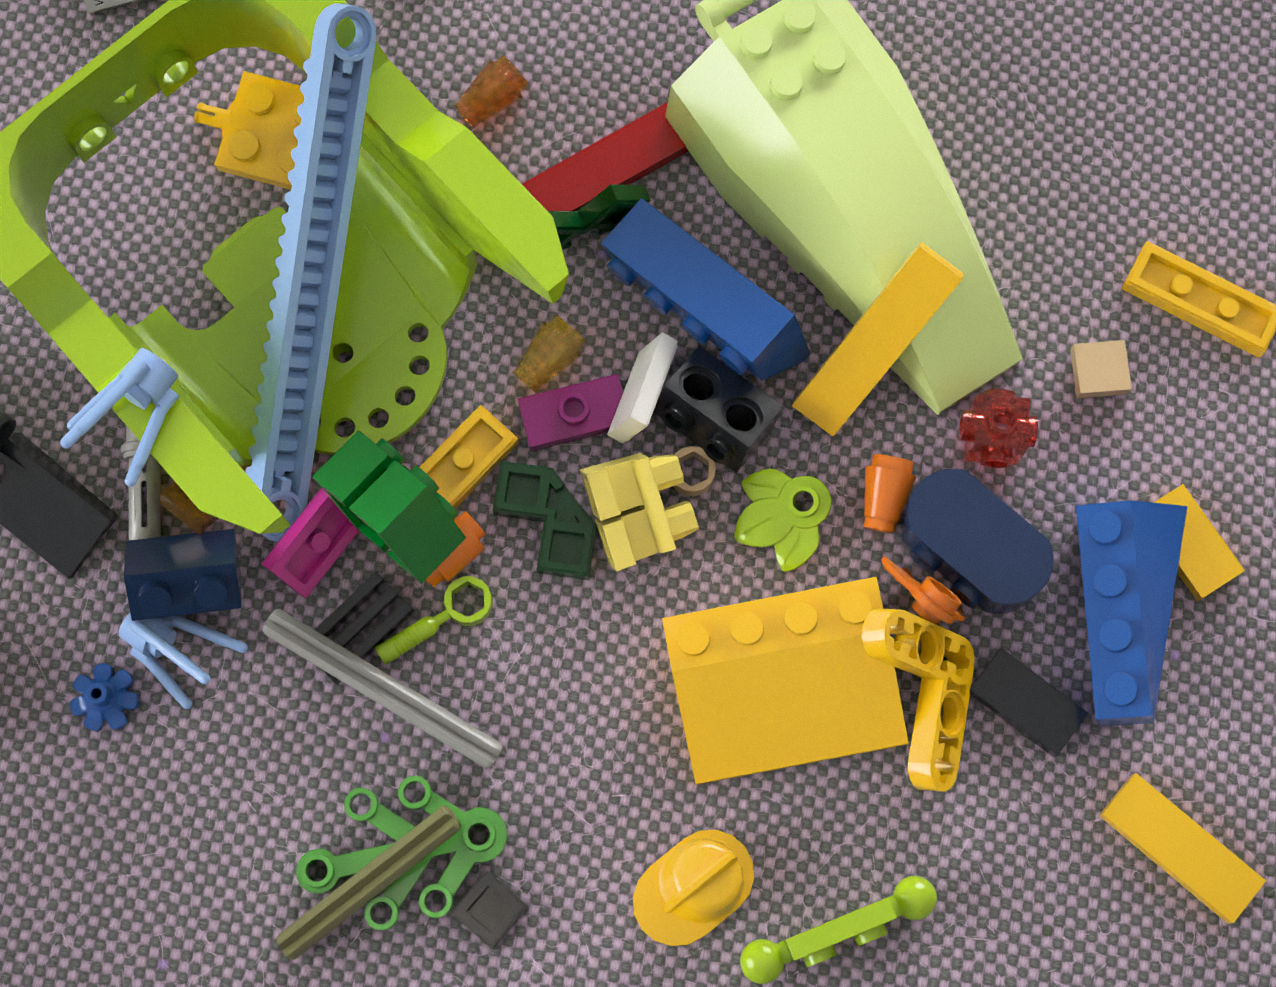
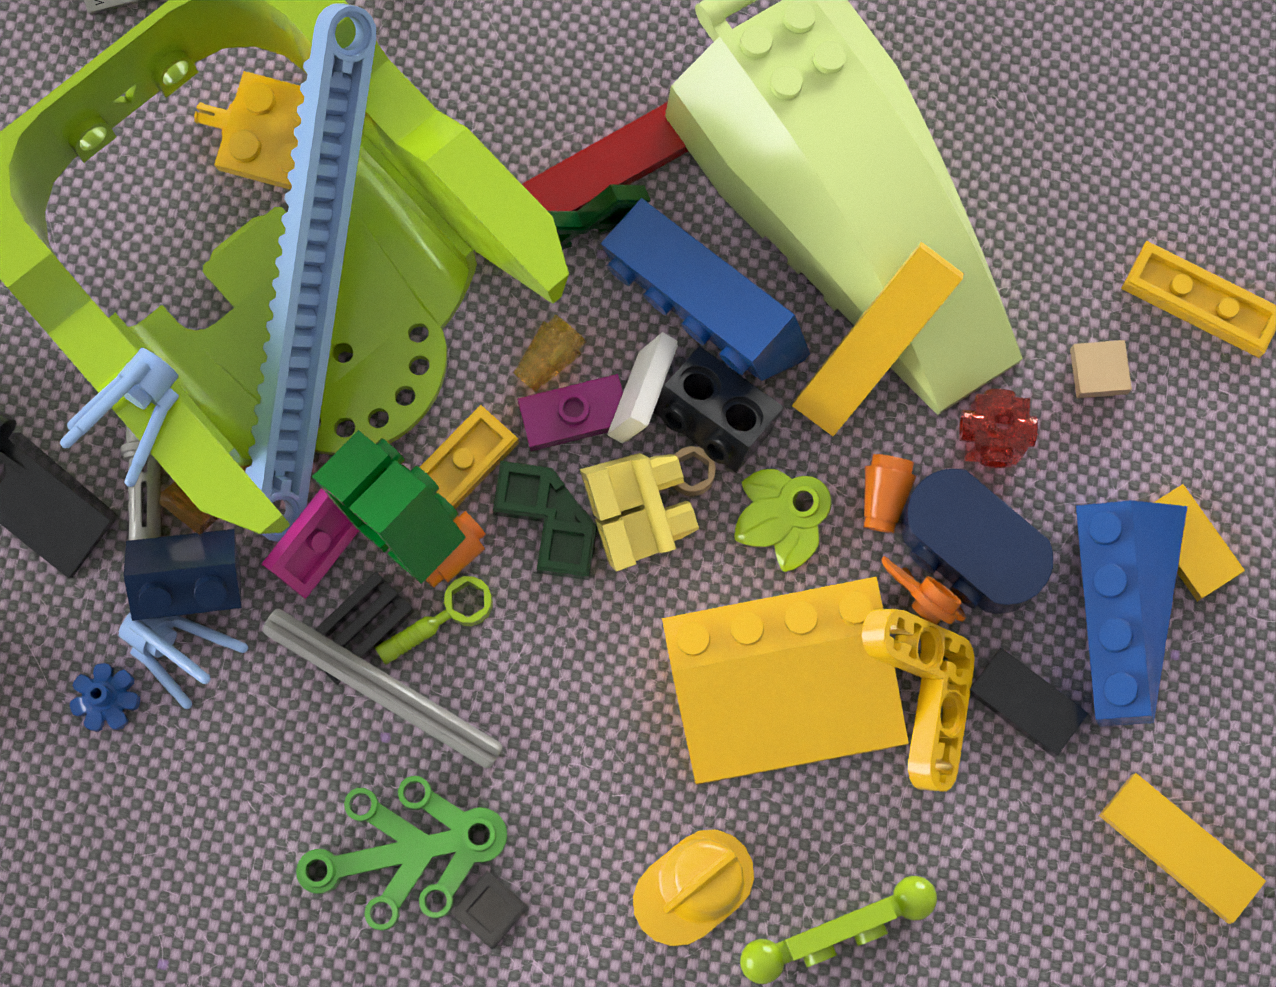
olive axle [276,806,461,960] -> none
clear orange cone [453,55,529,128] -> none

